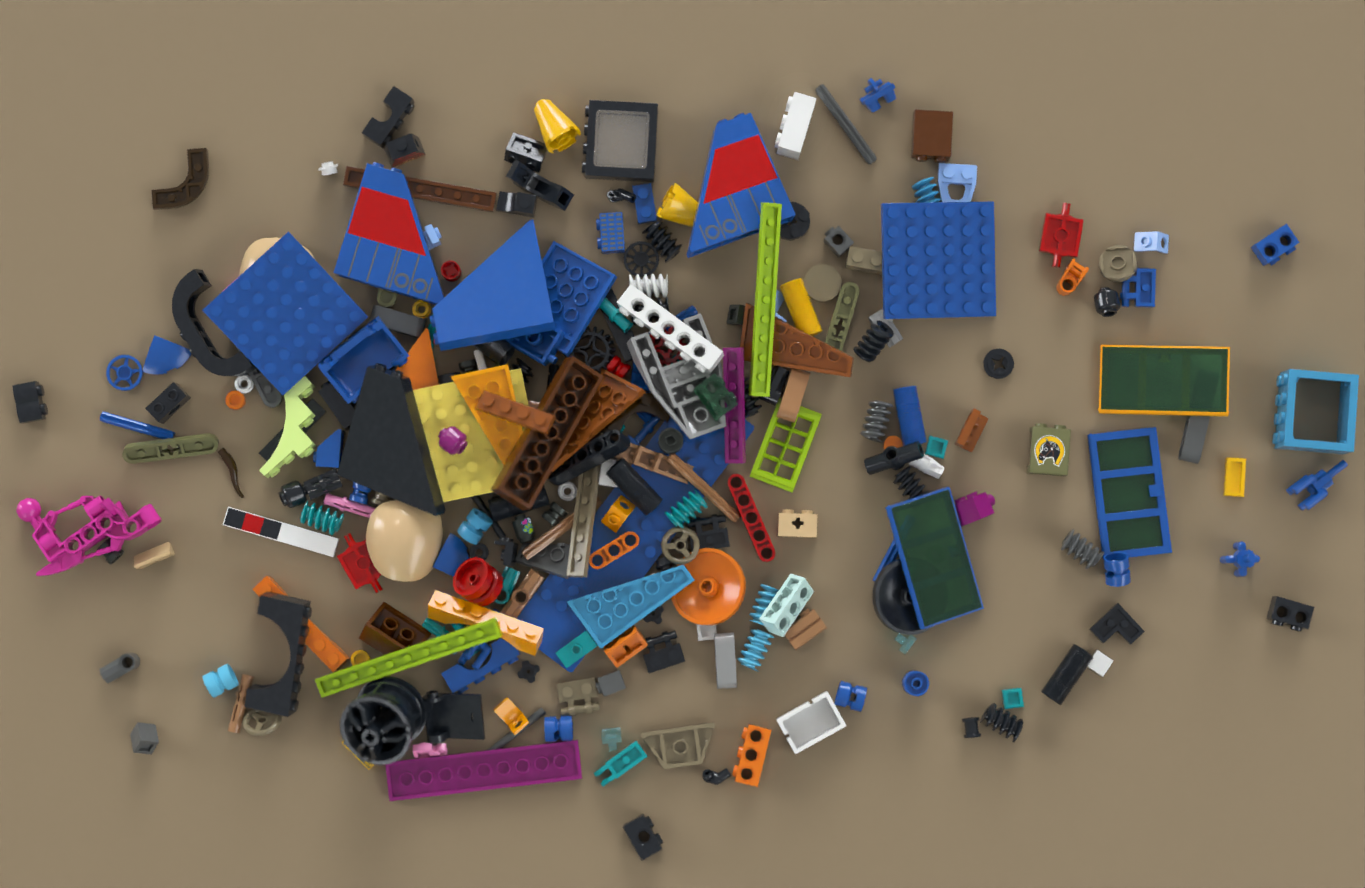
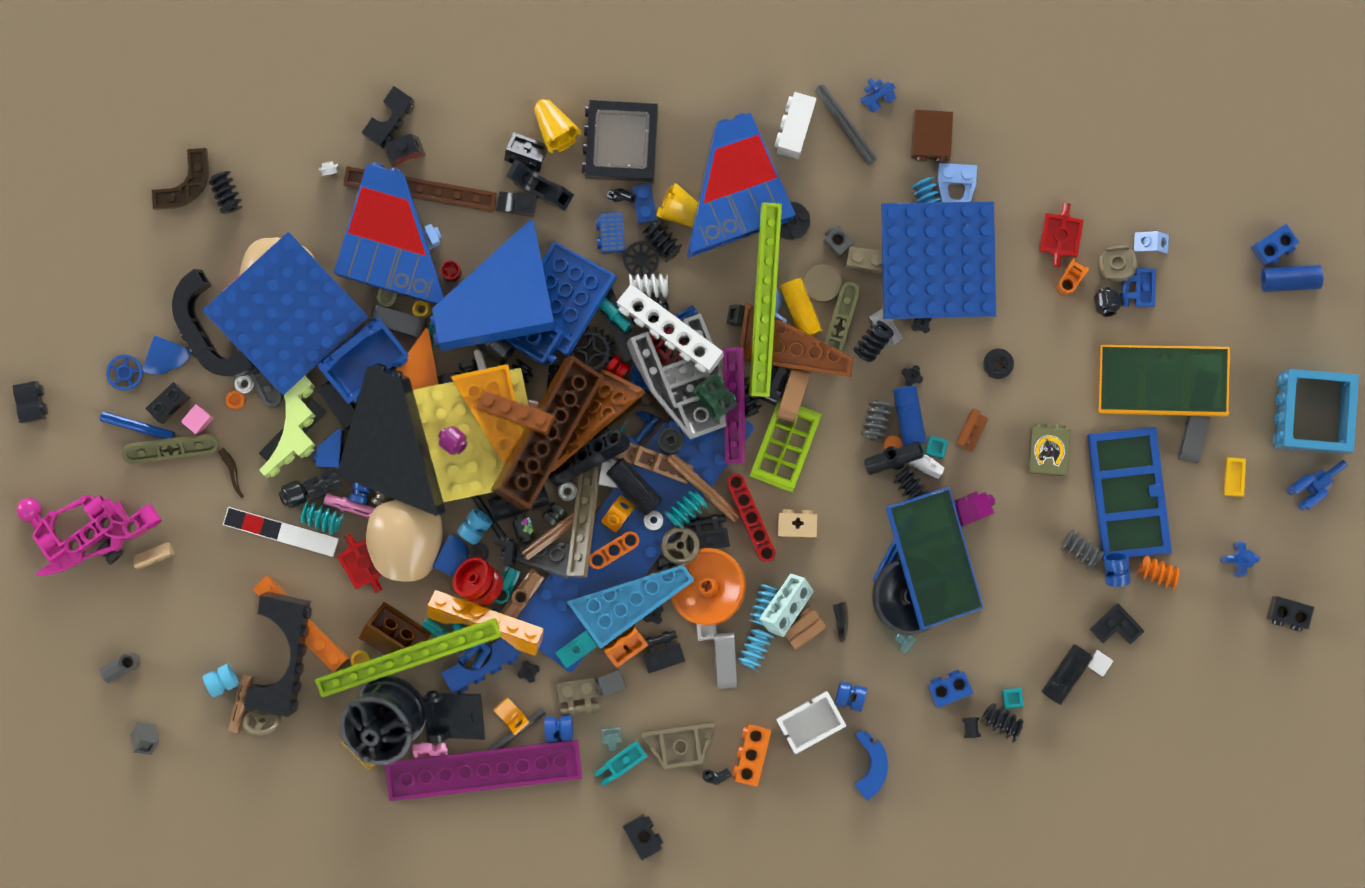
blue wheel [902,670,929,696] -> none
none -> bright pink panel [181,404,214,435]
none -> black piece [209,171,243,214]
none -> white plate [644,511,663,530]
none -> black brick [833,601,848,642]
none -> blue arch [854,730,888,801]
none -> black plate [902,365,923,386]
none -> black plate [911,318,932,333]
none -> blue brick [927,670,974,708]
none -> orange piece [1136,556,1180,591]
none -> blue piece [1260,265,1324,293]

